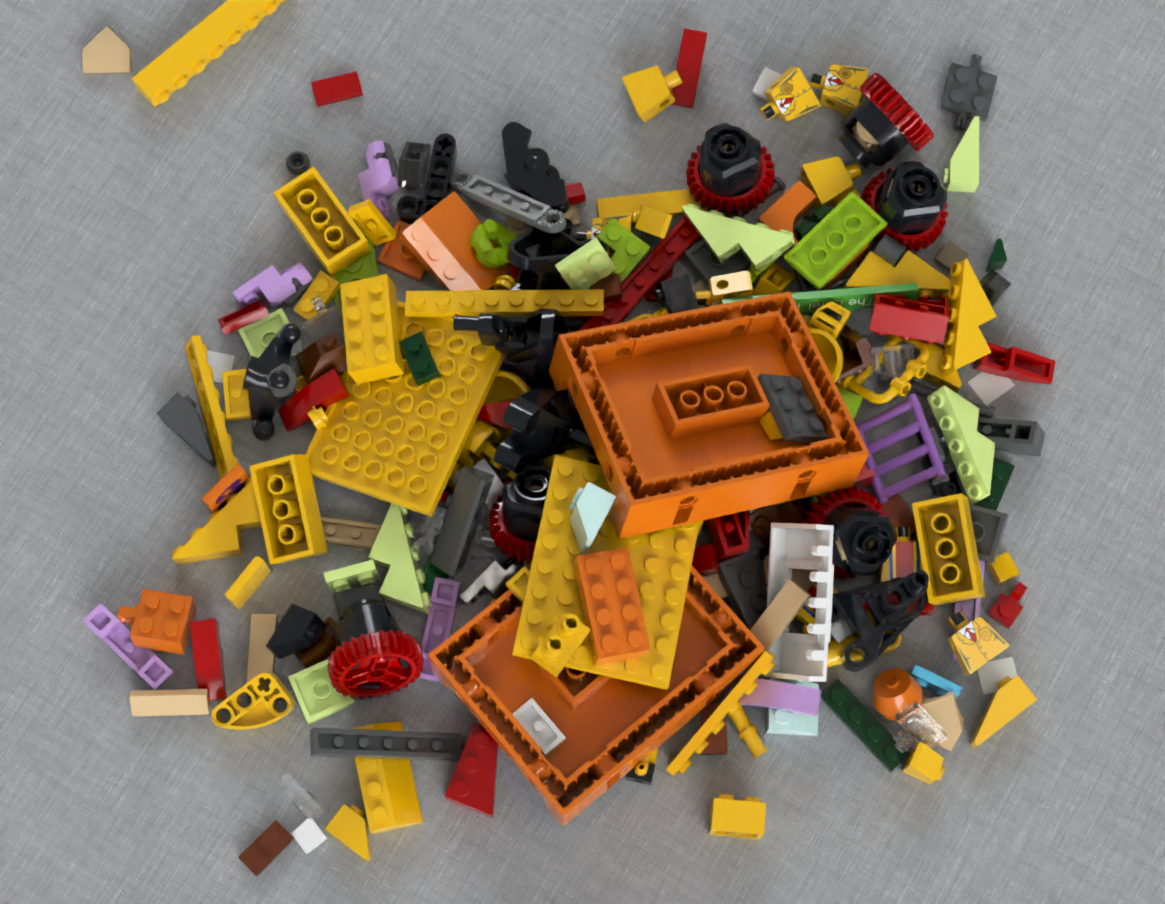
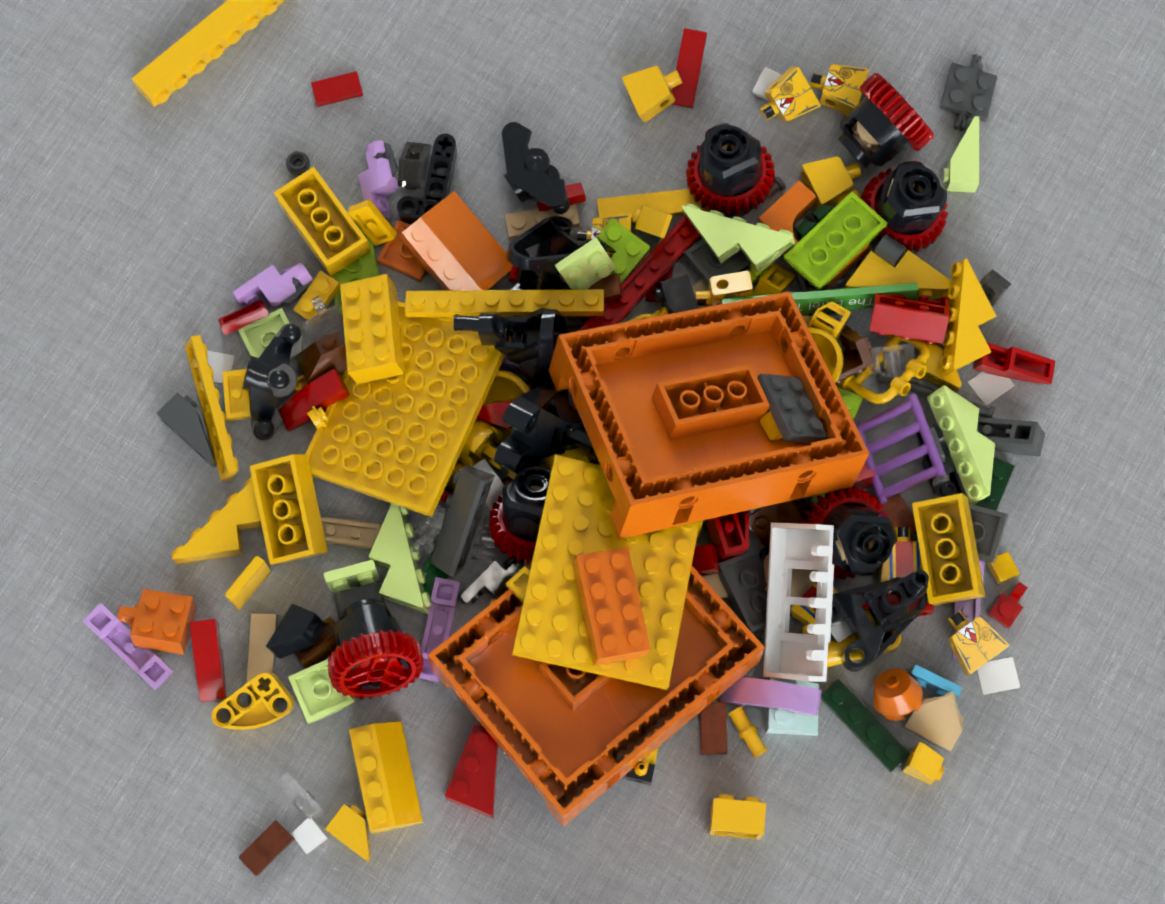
tan slope [82,26,132,74] -> none
tan tile [129,689,210,716] -> none
orange tile [202,464,249,513] -> none
dark grey plate [310,727,461,761] -> none
dark green plate [399,331,441,386] -> none
light grey plate [450,170,566,233] -> none
lime plate [470,219,517,269] -> none
yellow plate [494,275,516,290] -> none
white plate [512,698,566,756] -> none
yellow brick [531,611,591,678] -> none
light aqua slope [569,482,616,554] -> none
yellow plate [666,650,776,776] -> none
tan tile [750,579,811,653] -> none
clear plate [892,701,947,753] -> none
dark tan tile [934,240,969,272] -> none
yellow slope [970,675,1037,748] -> none
dark green slope [985,238,1007,272] -> none

